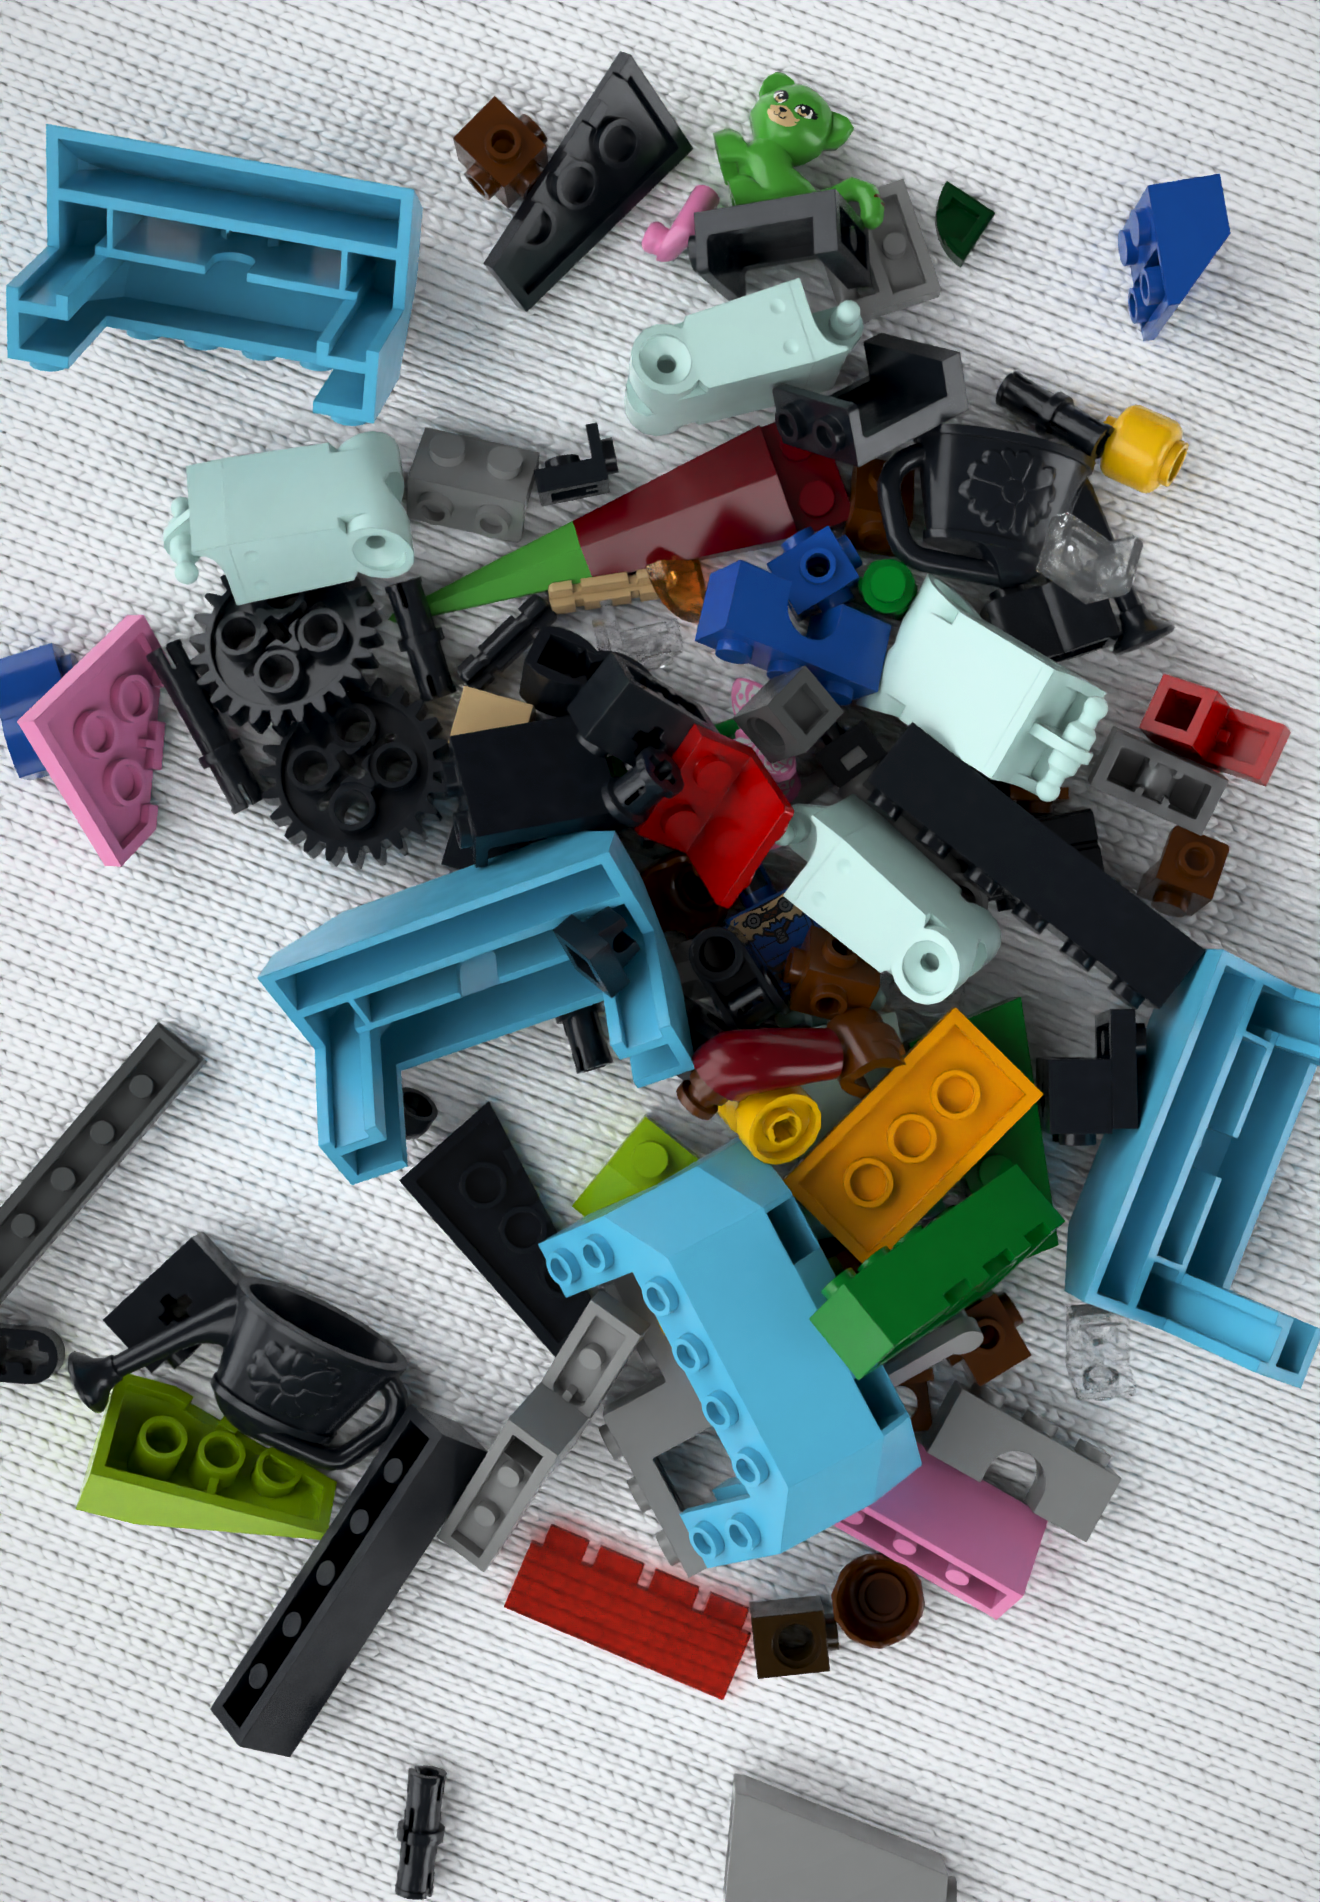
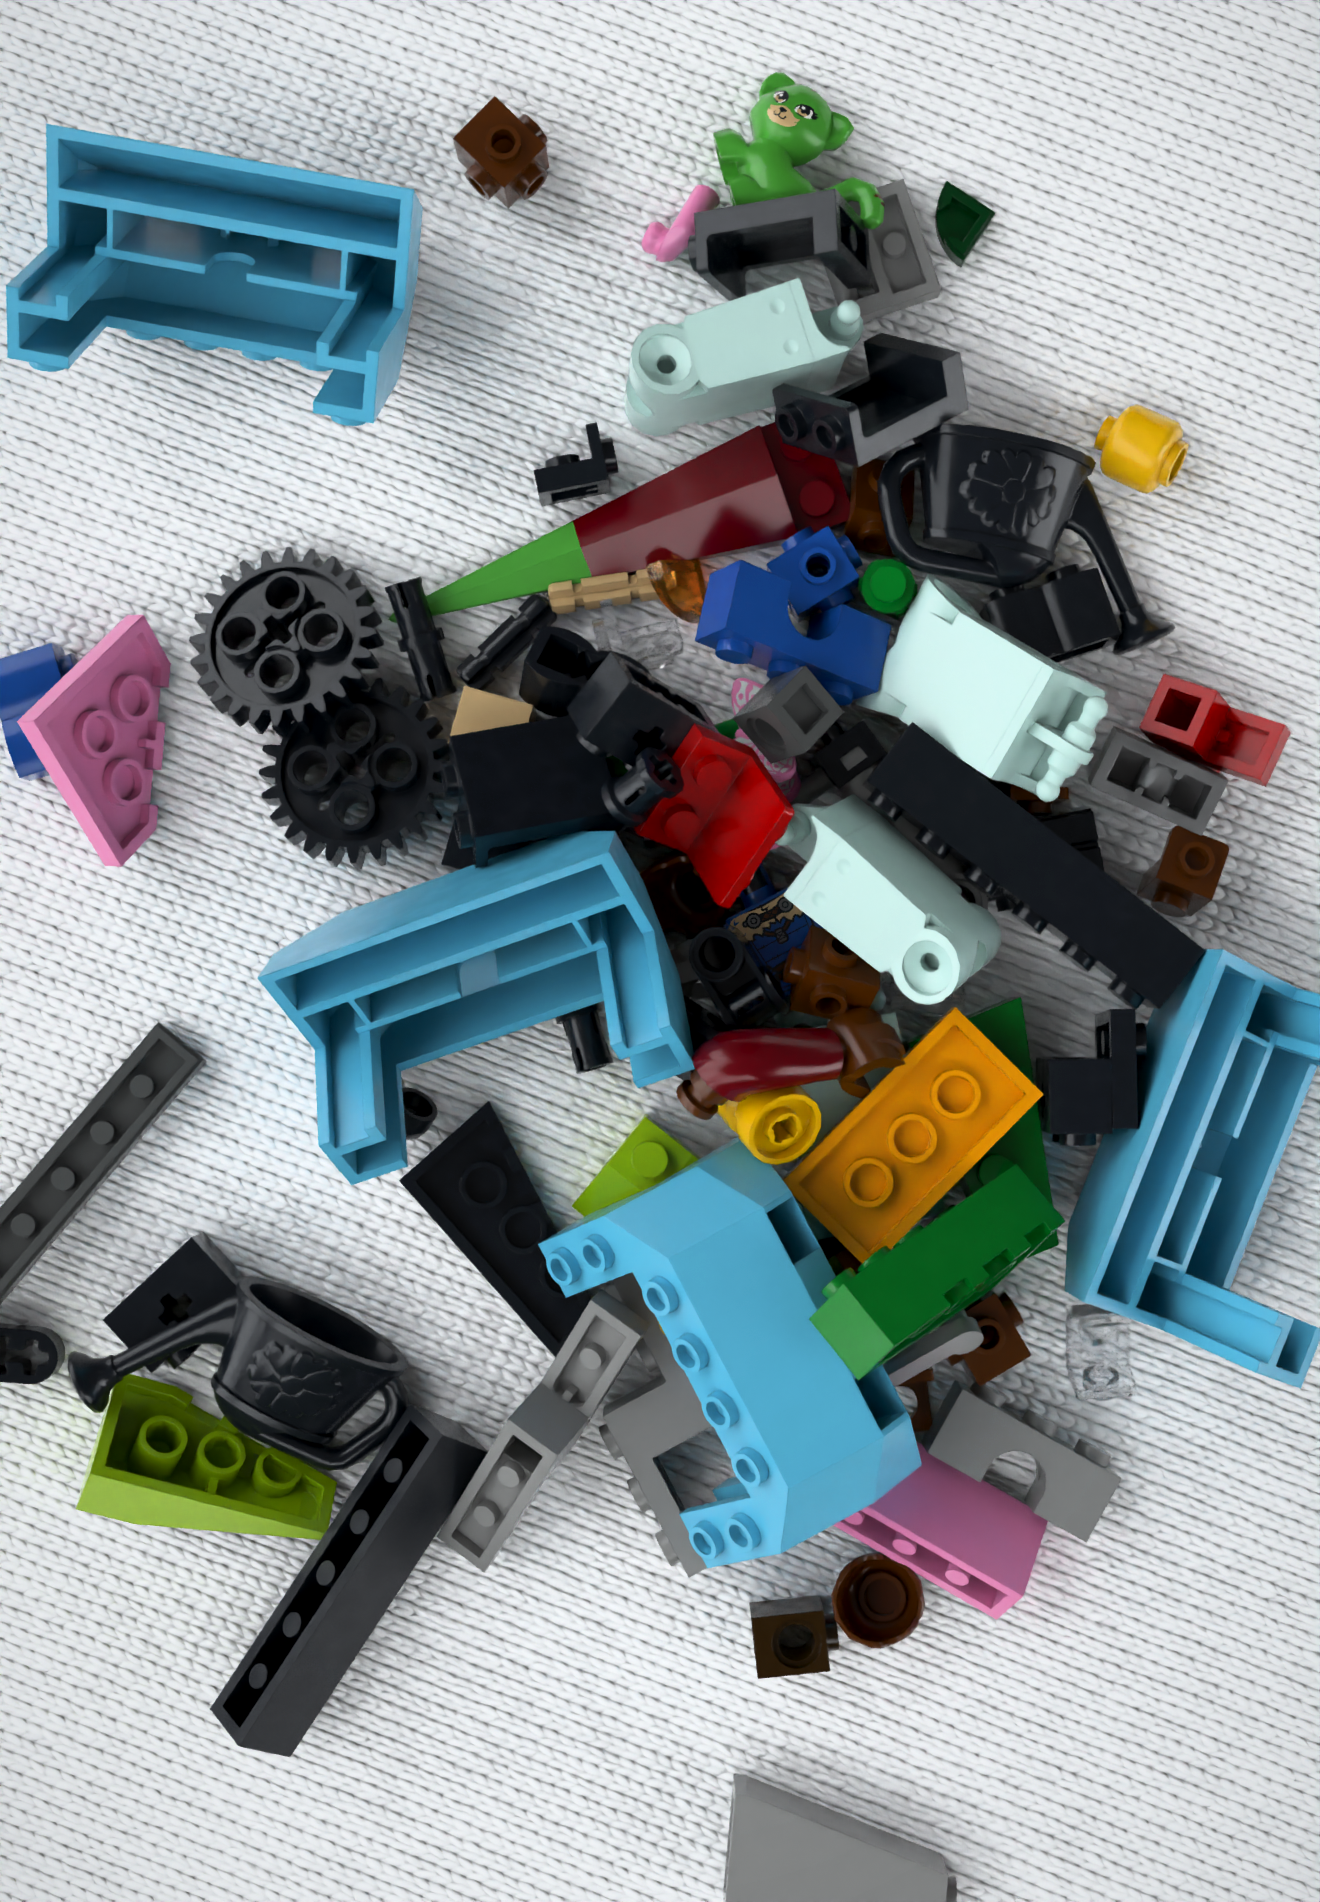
black pin [146,639,263,815] -> none
light aqua piece [163,431,414,605] -> none
black pin [394,1765,447,1900] -> none
light grey bracket [407,427,540,542] -> none
black wing [483,51,694,312] -> none
clear red windscreen [504,1523,751,1700] -> none
black tile [553,906,640,998] -> none
black pin [995,371,1114,461] -> none
clear bracket [1036,512,1143,604] -> none
blue slope [1118,173,1231,342] -> none

